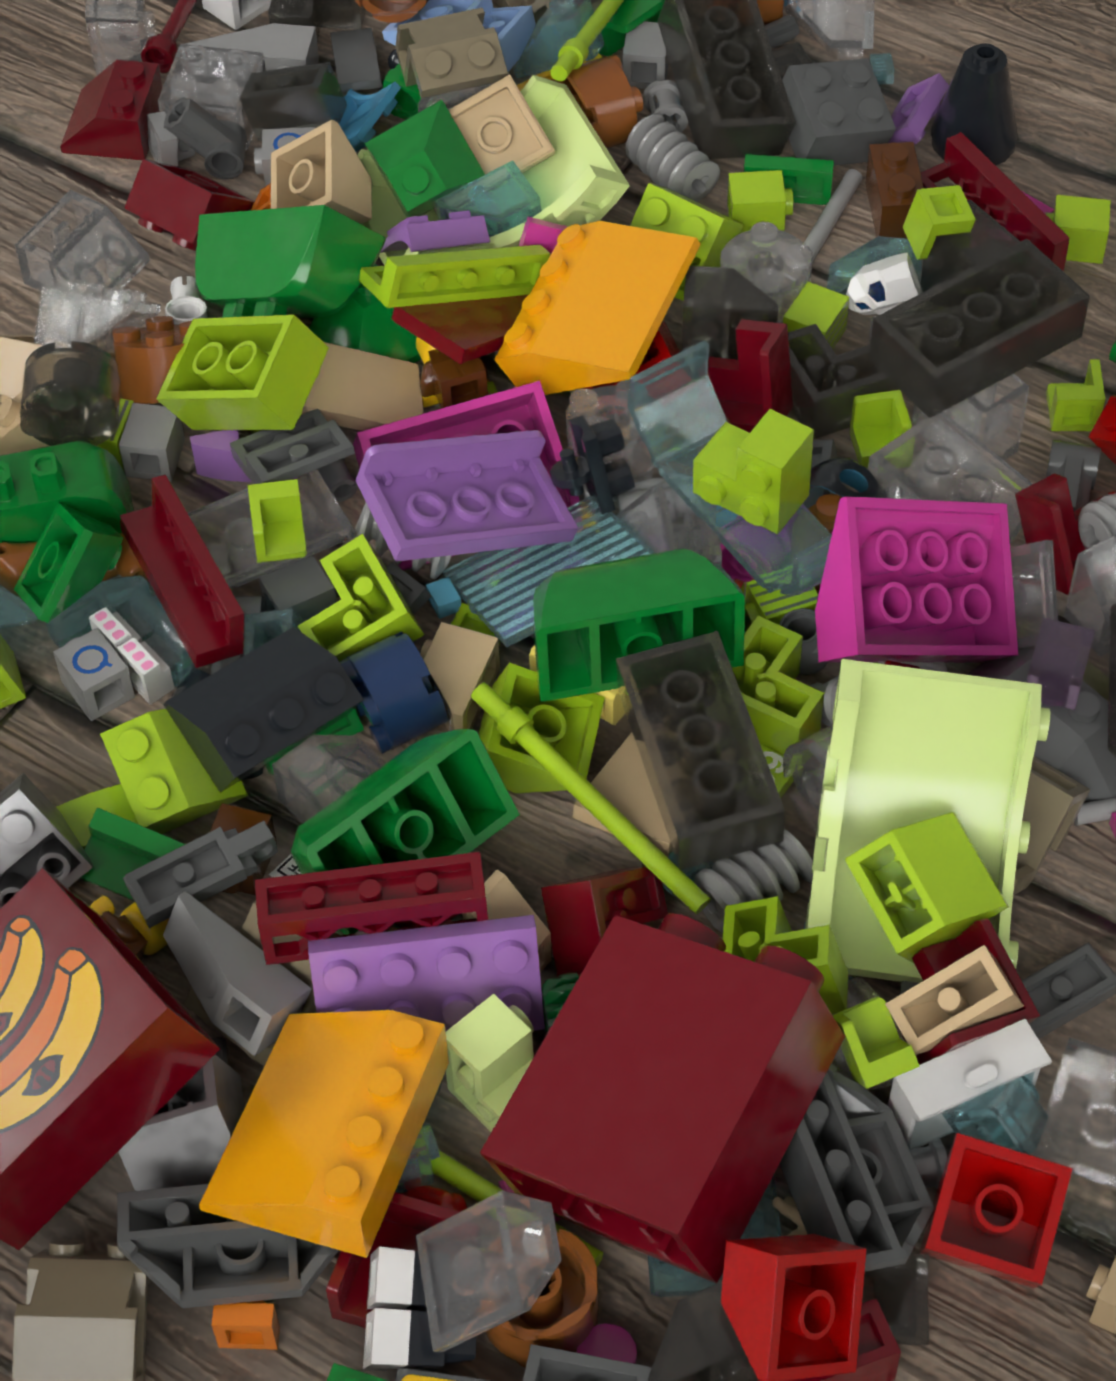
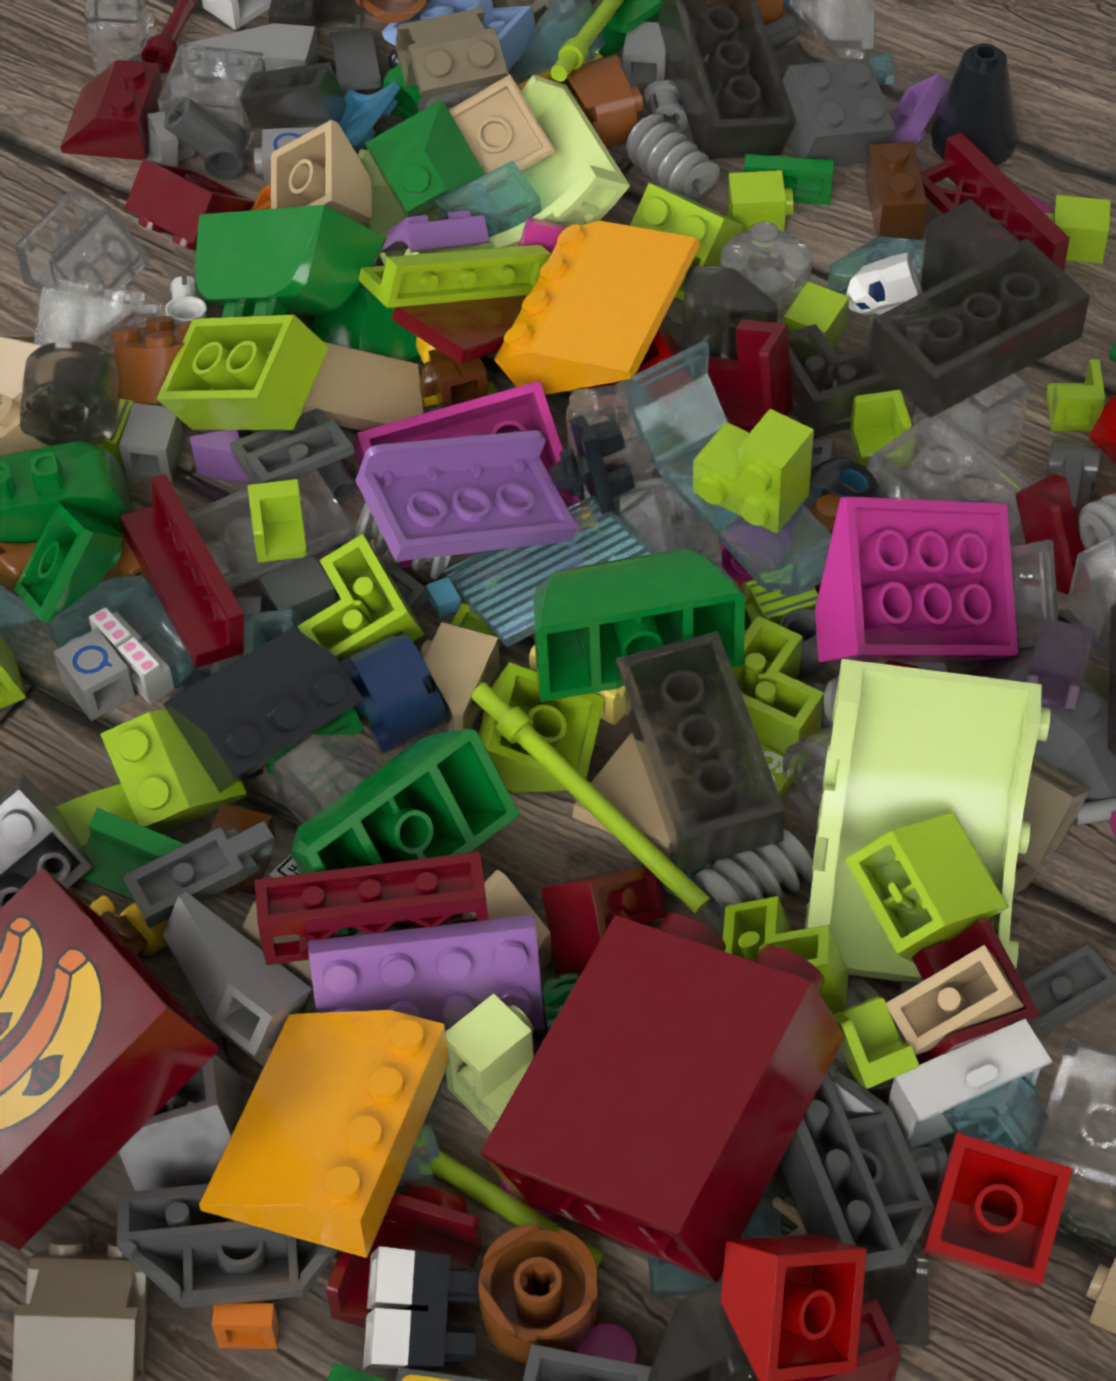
clear slope [416,1190,562,1353] -> none
light grey bar [795,169,862,268] -> none
lime panel [903,185,976,260] -> none

